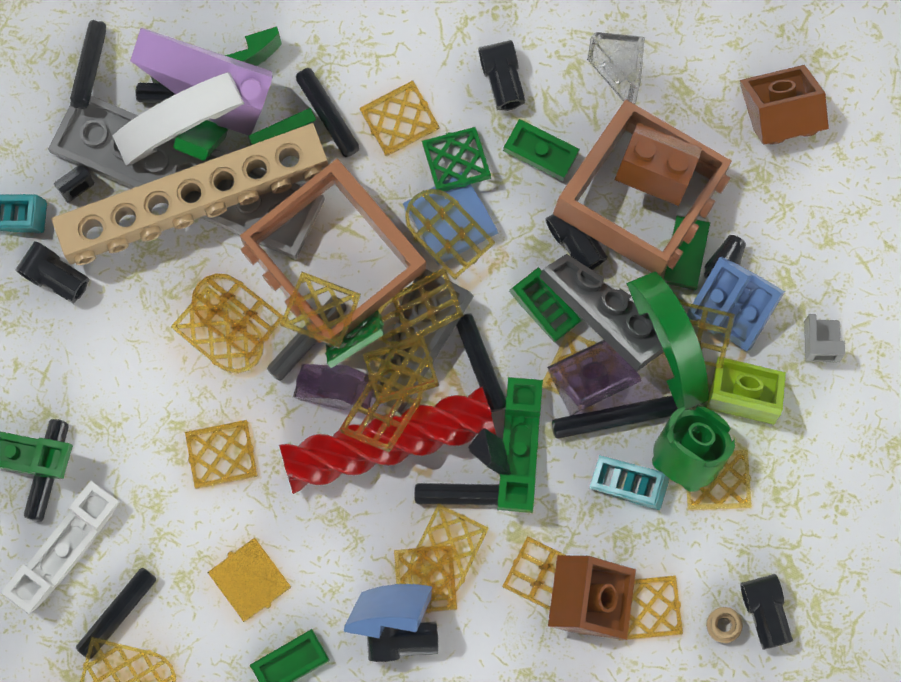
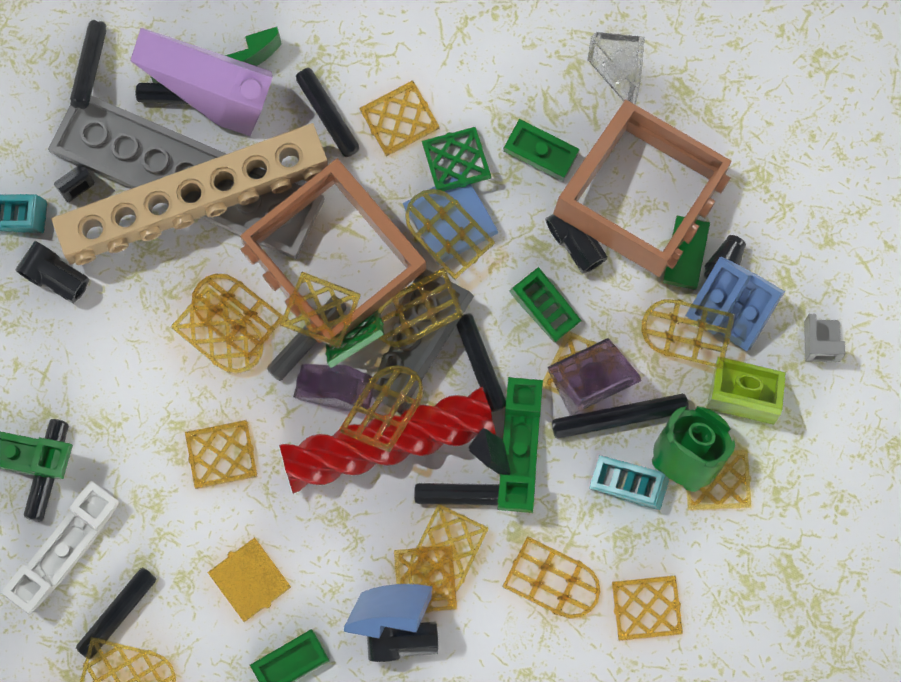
white slope [112,72,244,166] -> none
green tile [173,120,228,161] -> none
green plate [248,107,316,145] -> none
clear yellow window [363,336,439,405] -> none
black piece [478,40,525,111] -> none
dark grey wing [540,254,664,371] -> none
dark orange slope [548,555,636,640] -> none
dark orange slope [614,123,702,206] -> none
green slope [626,271,709,410] -> none
tan plate [706,607,743,643] -> none
dark orange slope [740,65,829,145] -> none
black piece [740,574,793,650] -> none

